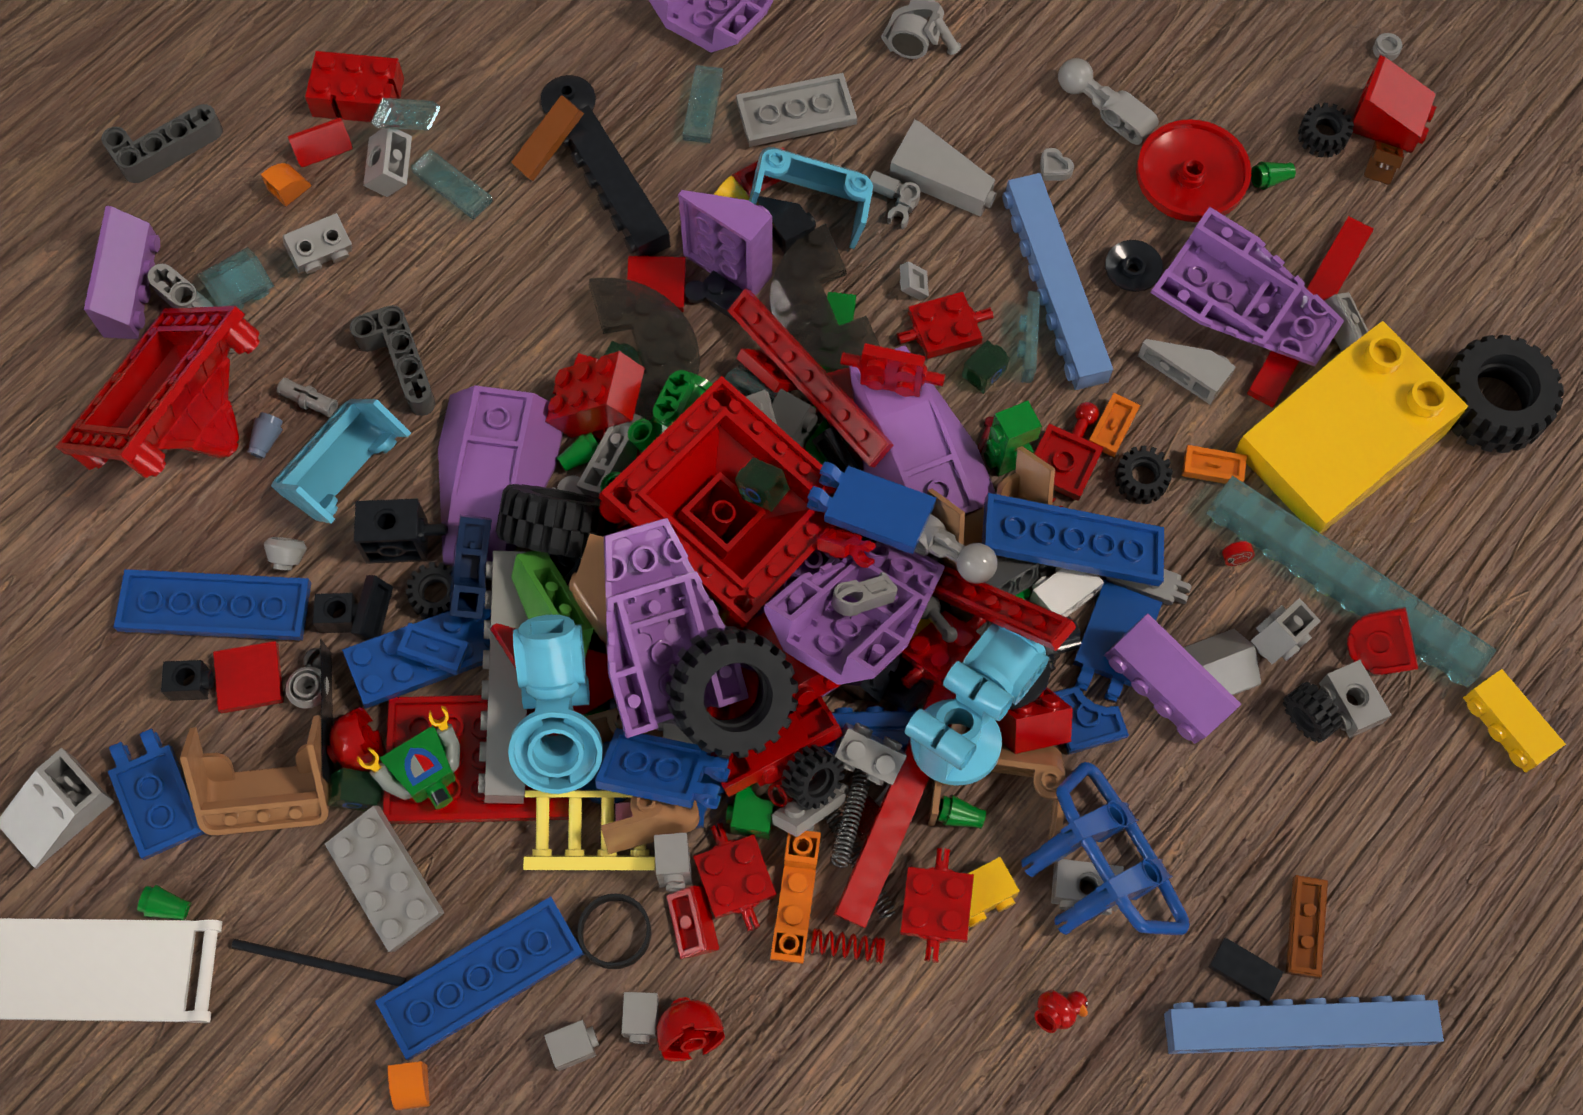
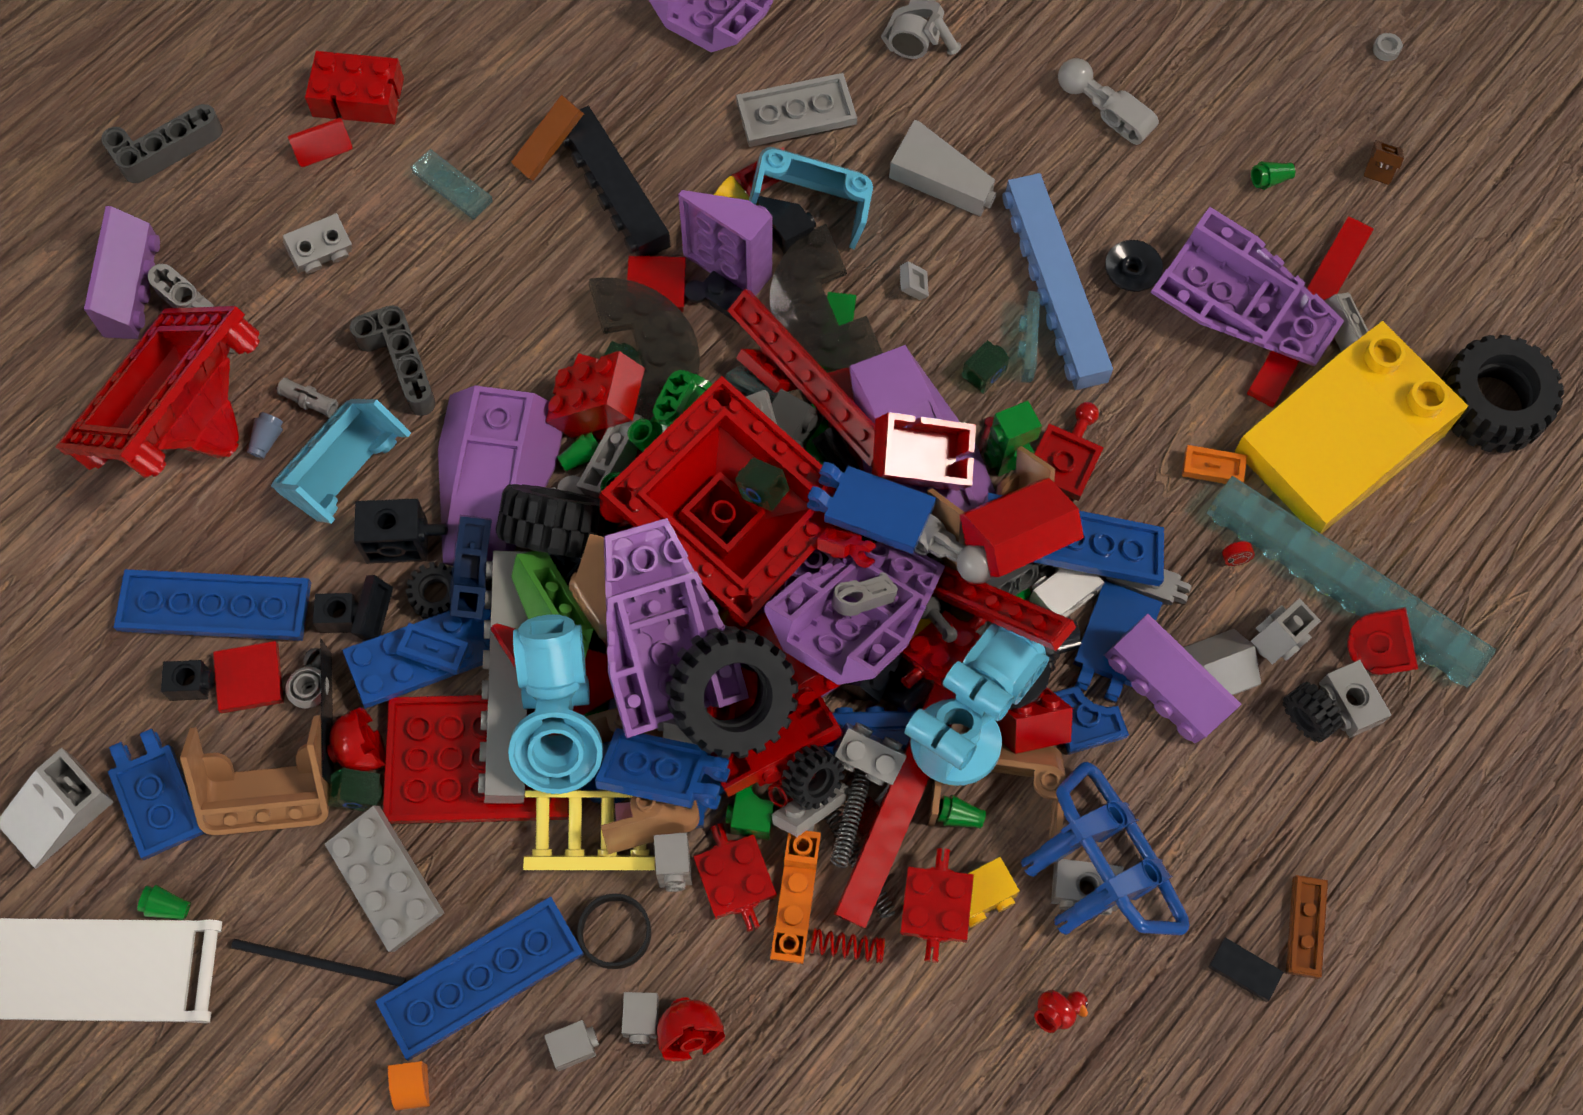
clear light blue slope [197,247,274,310] -> none
orange brick [261,163,311,206] -> none
light grey cone [264,537,307,570] -> none
torso [357,706,460,809] -> none
light grey brick [363,124,412,197] -> none
clear light blue plate [371,98,441,130] -> none
black dish [540,75,596,115] -> none
red slope [666,886,719,959] -> none
clear light blue plate [683,65,723,143] -> none
red plate [841,343,946,397] -> none
light grey bar [870,170,920,230] -> none
red plate [896,291,994,359] -> none
light grey tile [1040,148,1074,181] -> none
orange plate [1089,393,1140,457] -> none
black tyre [1114,446,1173,504] -> none
red dish [1136,119,1251,222] -> none
light grey slope [1138,339,1236,405] -> none
medium blue brick [1164,995,1444,1054] -> none
black tyre [1298,103,1354,157] -> none
red slope [1352,55,1436,153] -> none
yellow brick [1463,669,1566,773] -> none
none -> piece [872,412,976,491]
none -> red slope [960,478,1084,577]

